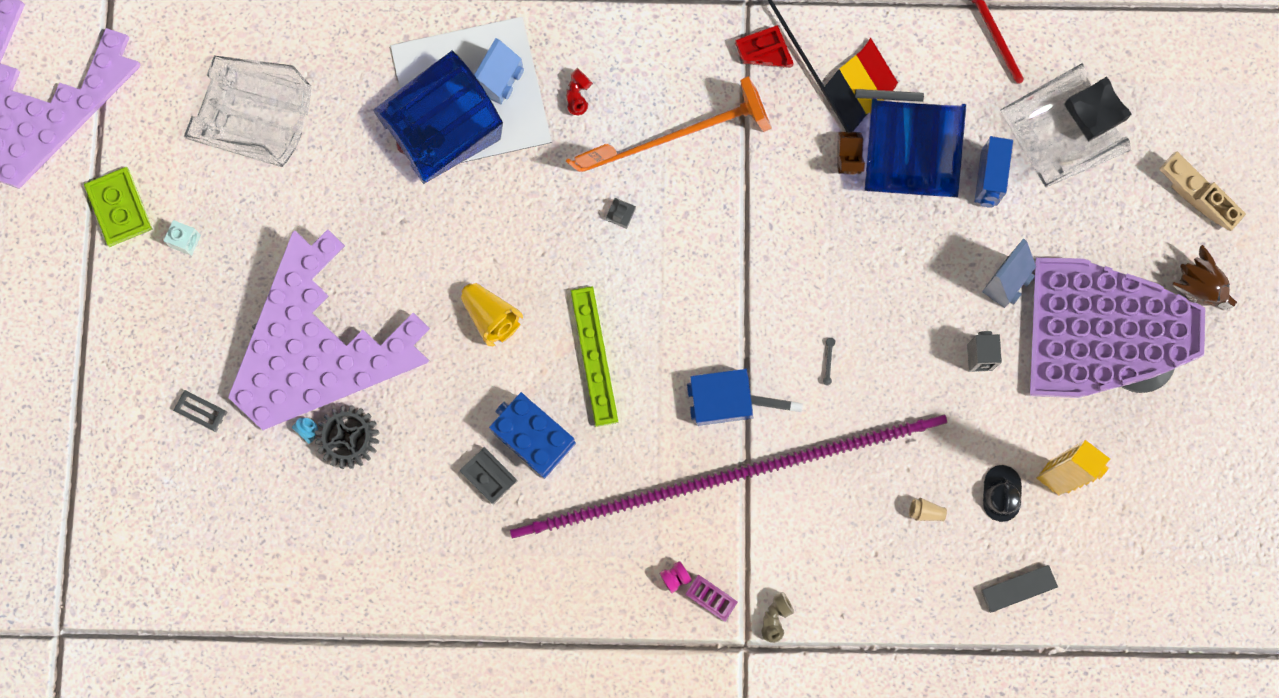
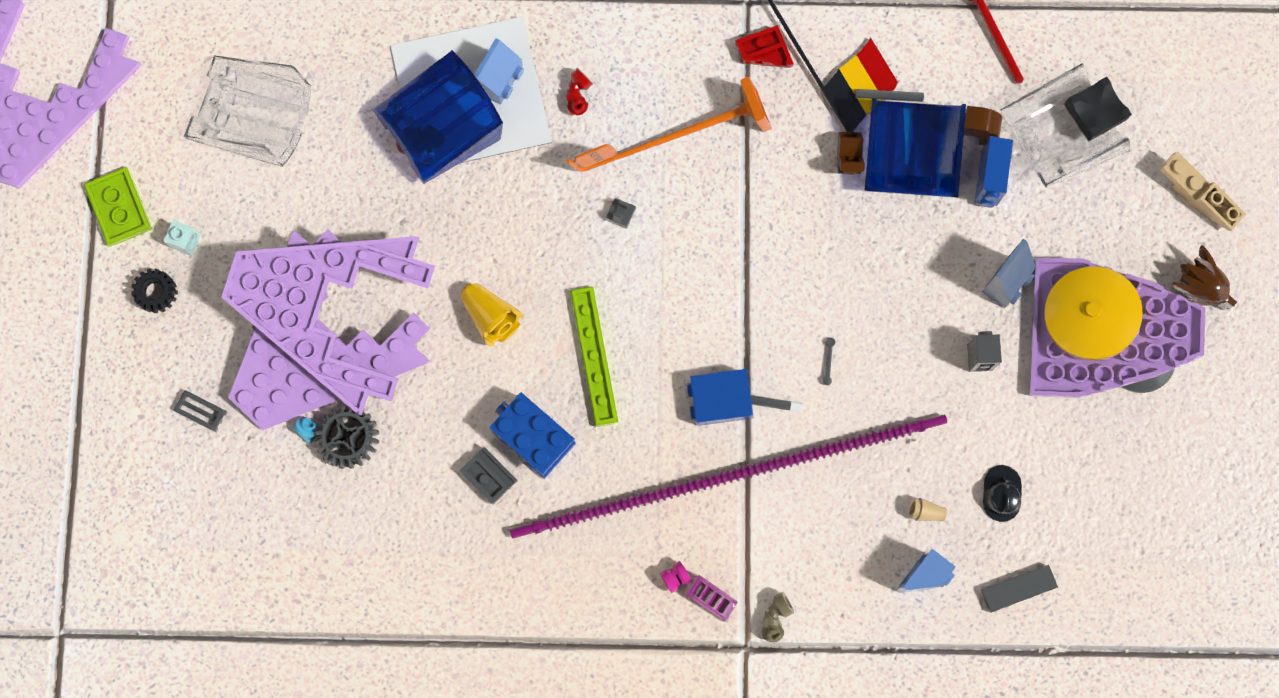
yellow brick [1036,440,1110,496] -> none
none -> black tyre [131,269,178,313]
none -> lavender wing [221,236,435,415]
none -> medium blue slope [896,549,956,593]
none -> reddish brown brick [962,105,1002,146]
none -> yellow dish [1045,266,1143,361]

